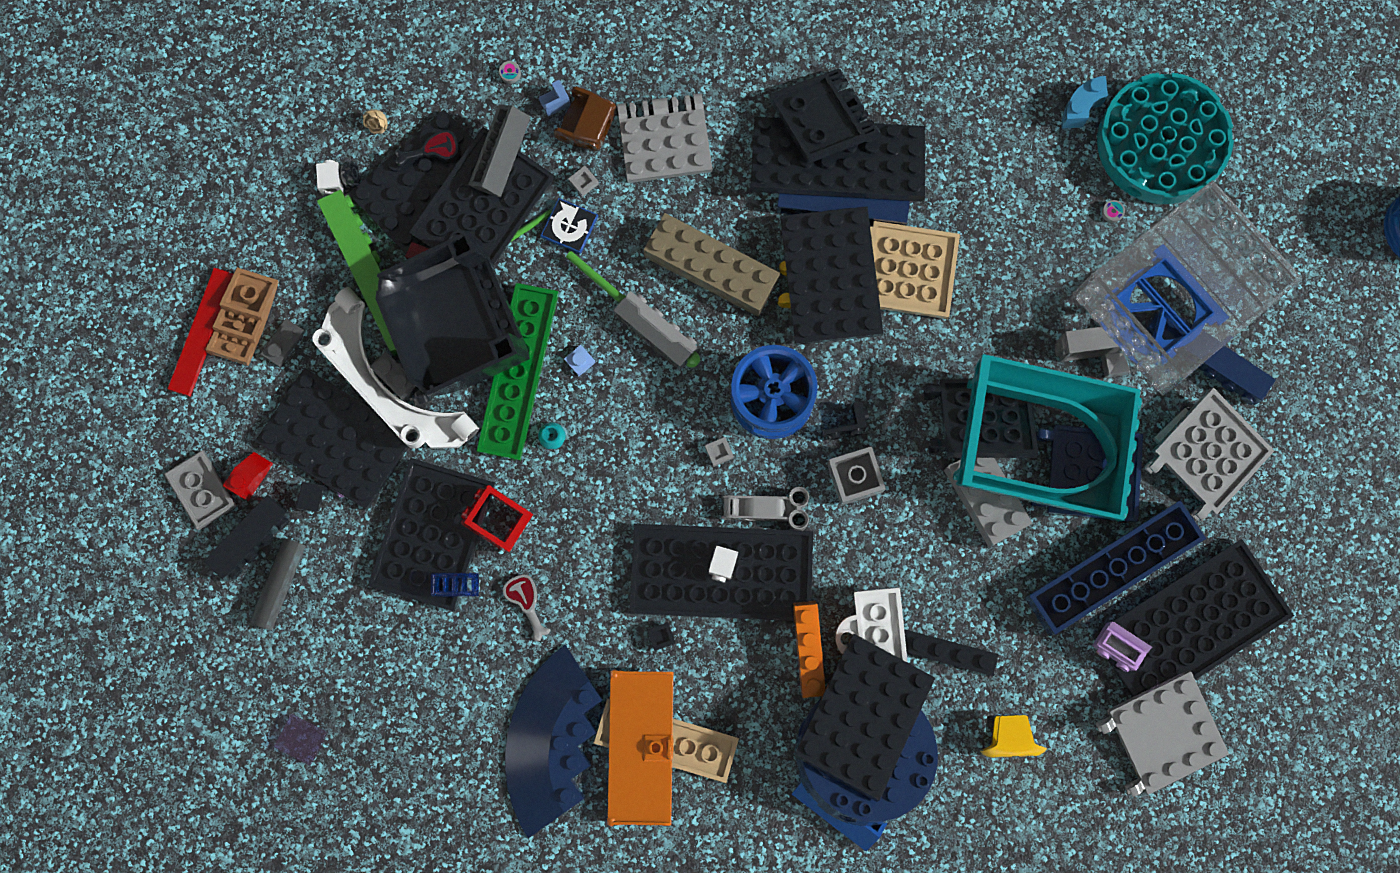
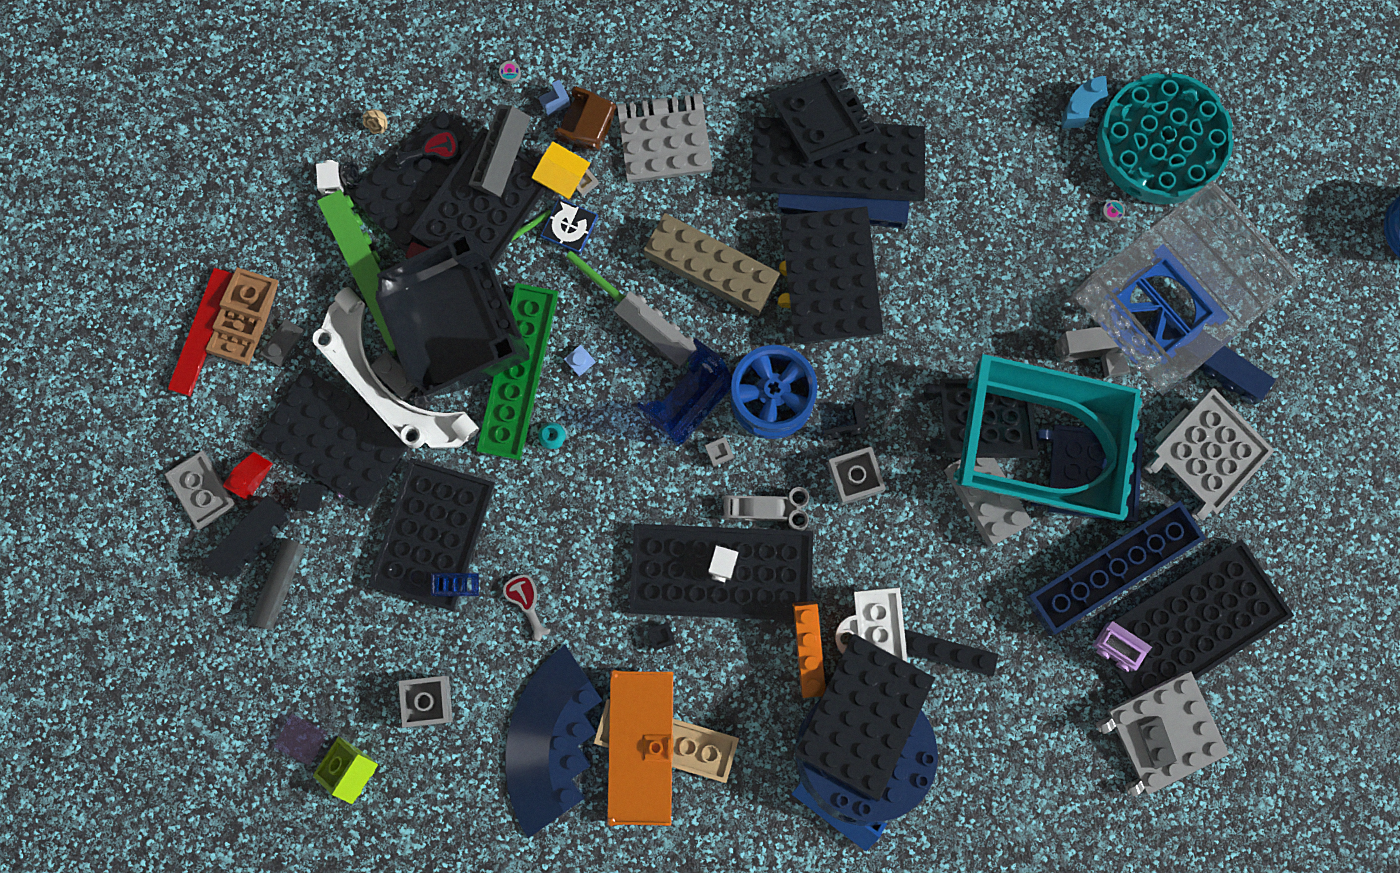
red window [460,485,533,553] -> none
tan plate [870,221,960,319] -> none
yellow piece [980,715,1047,758] -> none
none -> lime slope [313,736,378,804]
none -> light grey brick [399,676,453,728]
none -> yellow slope [531,142,590,200]
none -> clear blue windscreen [637,338,732,446]
none -> dark grey plate [1137,716,1177,769]

